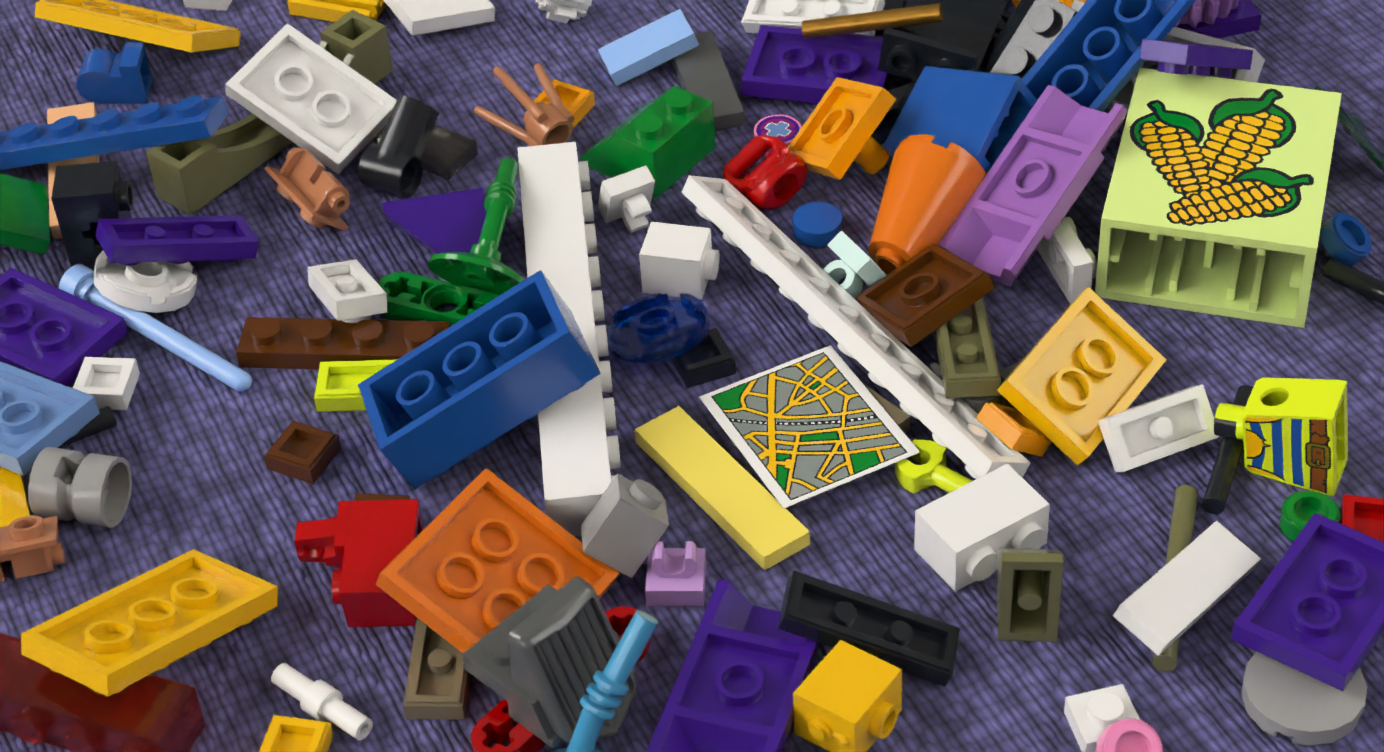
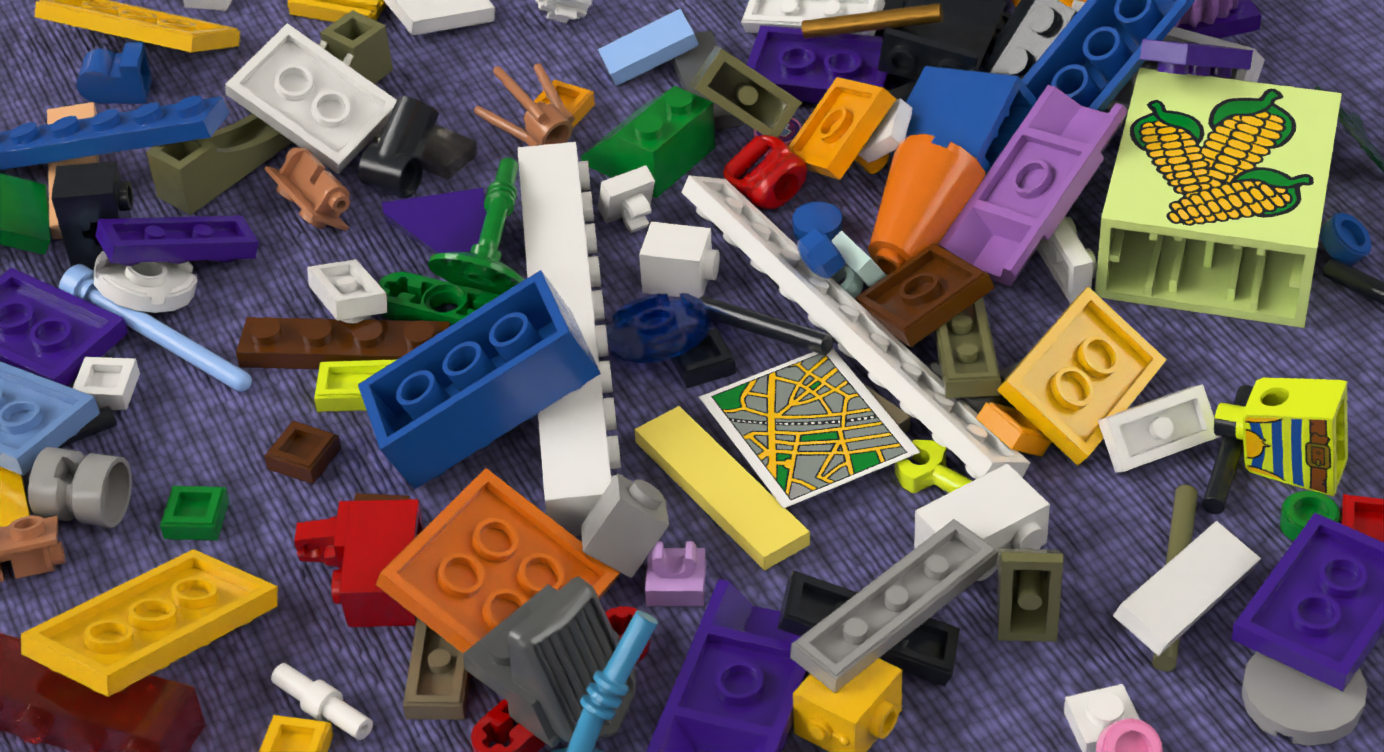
none -> green tile [160,486,229,541]
none -> olive slope [689,45,802,137]
none -> black bar [695,296,833,355]
none -> light grey tile [790,519,999,693]
none -> blue tile [797,228,845,279]
none -> white tile [858,98,913,163]

